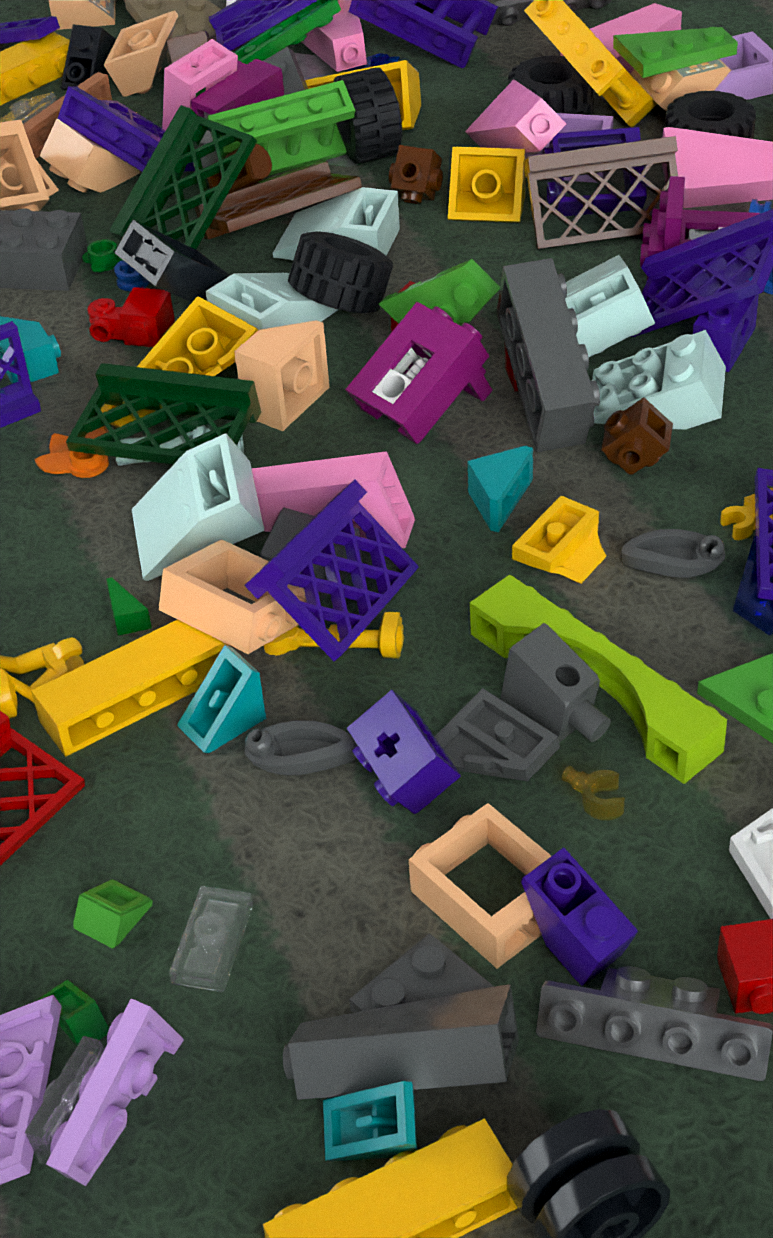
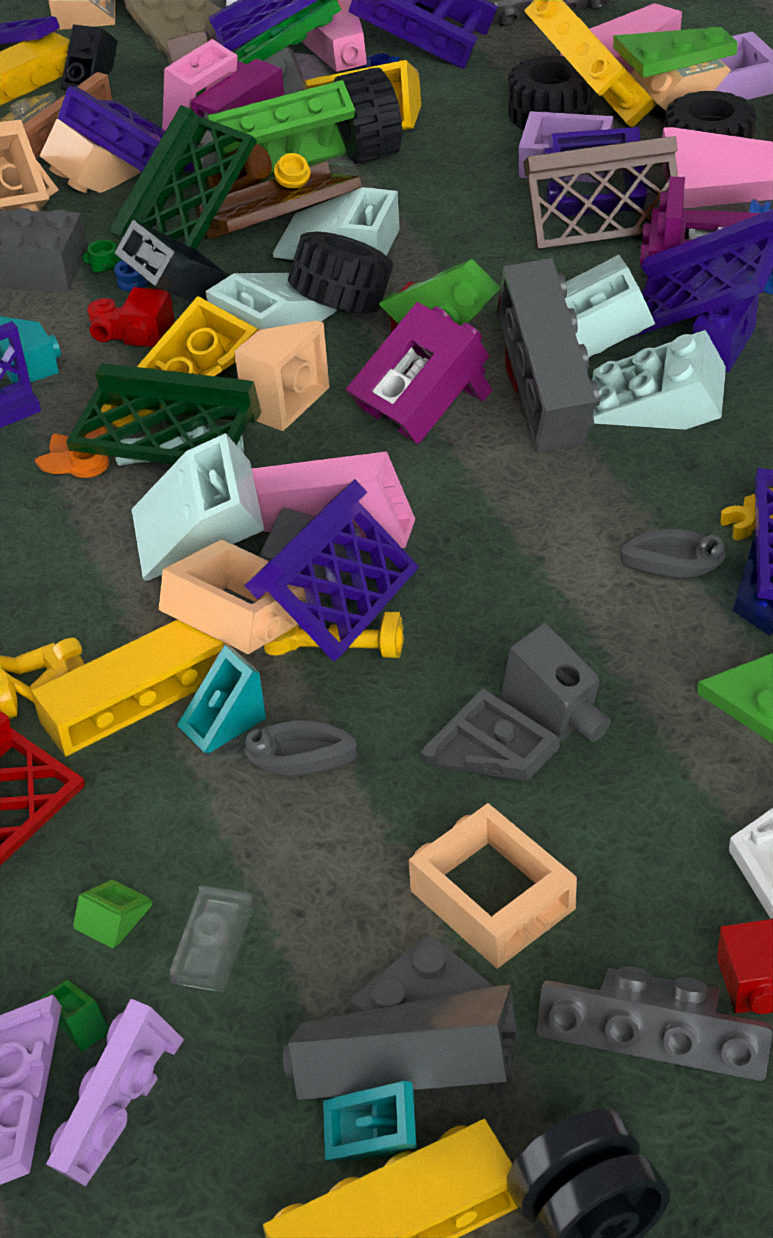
clear plate [25,1036,104,1167] -> none
light nougat slope [104,10,178,97] -> none
green piece [106,577,152,636] -> none
dark purple brick [347,690,461,814] -> none
reddish brown brick [389,145,443,205] -> none
yellow slope [448,147,526,223] -> none
bright pink slope [465,79,566,153] -> none
teal slope [467,446,533,532] -> none
lime arch [470,575,727,784] -> none
yellow slope [512,496,606,584] -> none
dark purple slope [521,847,638,986] -> none
clear yellow piece [562,766,625,820] -> none
reddish brown brick [601,397,673,475] -> none
none -> yellow plate [274,153,310,189]

